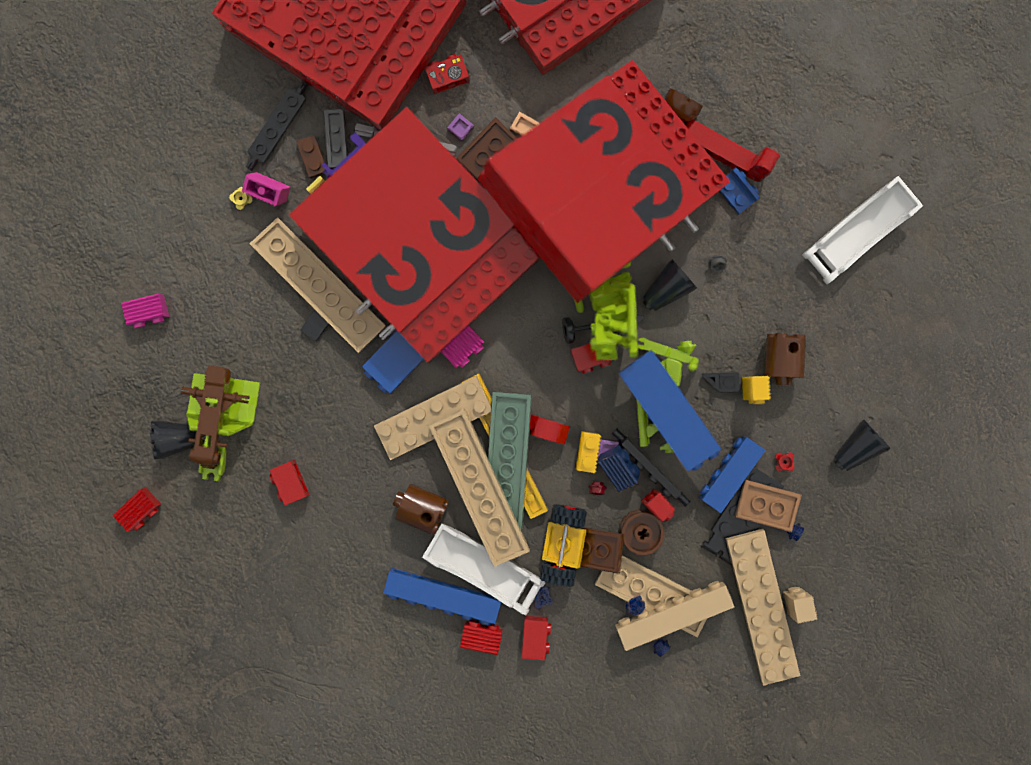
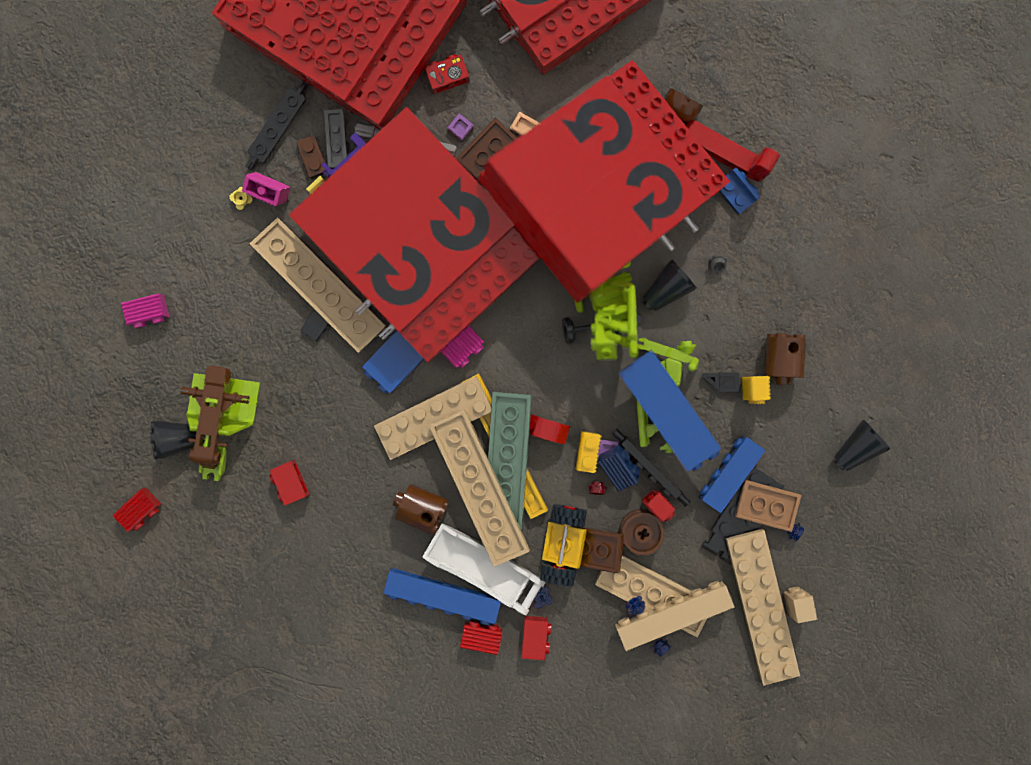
red brick [570,343,614,374] -> none
red plate [775,452,795,472] -> none
white windscreen [802,176,923,284] -> none

